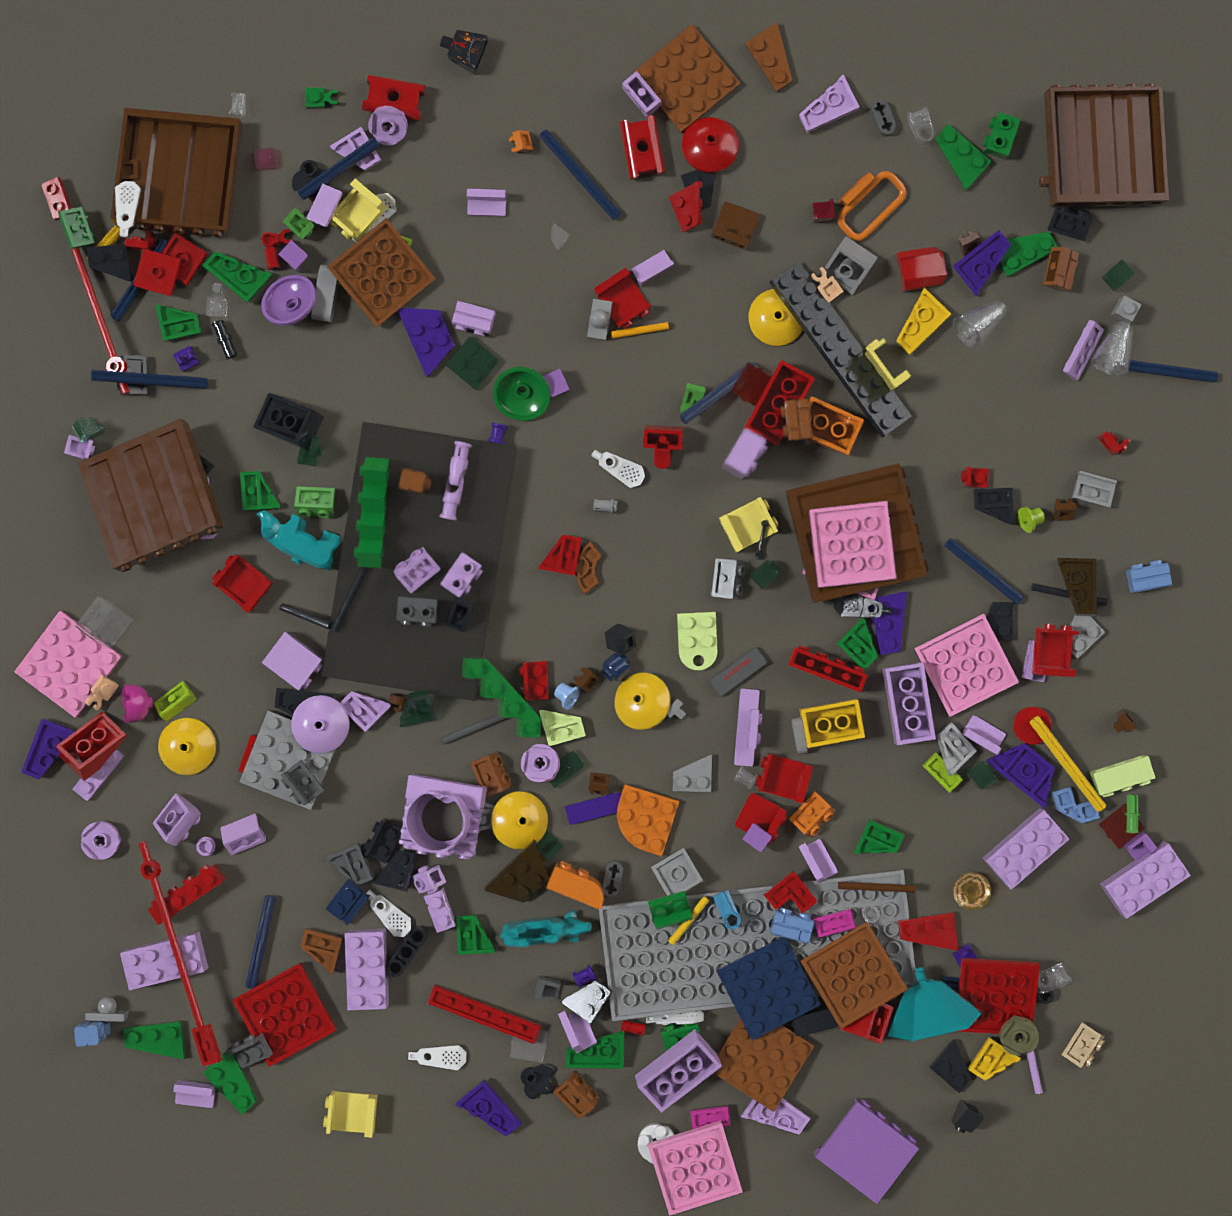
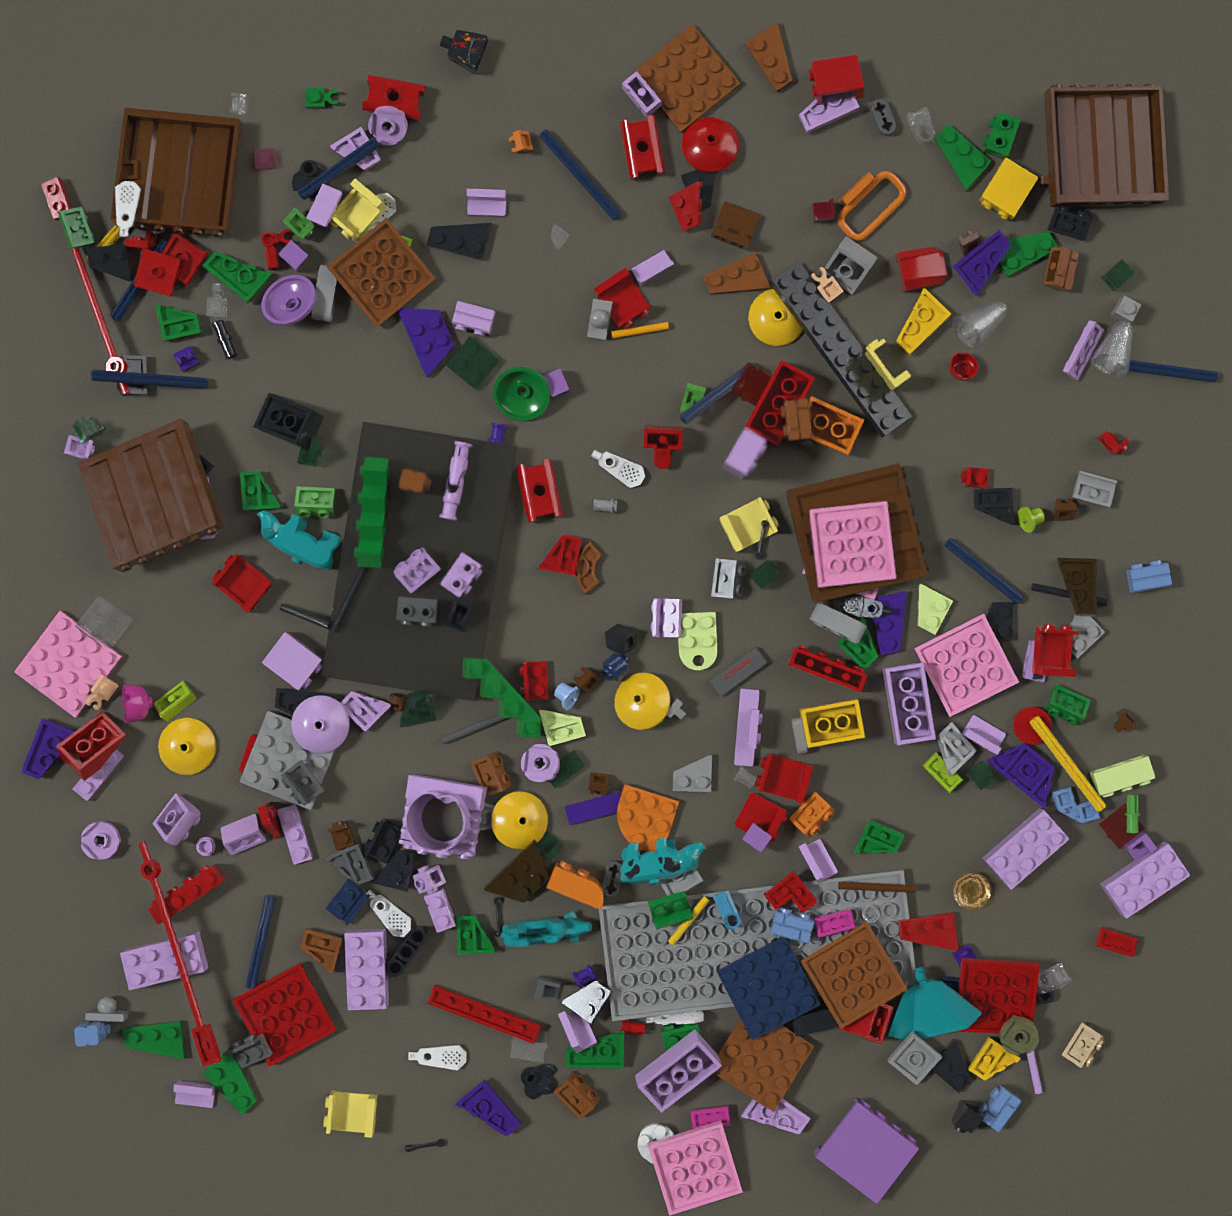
none -> red wing [257,802,282,839]
none -> lavender plate [277,804,313,865]
none -> reddish brown bracket [328,820,355,850]
none -> black hinge [405,1139,445,1152]
none -> black wing [426,223,492,261]
none -> black hinge [494,897,502,937]
none -> red piece [516,459,563,523]
none -> teal animal [620,838,707,885]
none -> lavender bracket [651,598,682,638]
none -> dark orange wing [703,253,771,294]
none -> red panel [808,55,864,105]
none -> light grey beam [809,603,867,644]
none -> light grey plate [887,1031,942,1085]
none -> yellowish green wing [917,584,953,635]
none -> red hair [949,352,979,381]
none -> yellow panel [979,158,1039,220]
none -> medium blue brick [979,1084,1022,1133]
none -> green bracket [1043,684,1091,726]
none -> red plate [1095,927,1138,957]

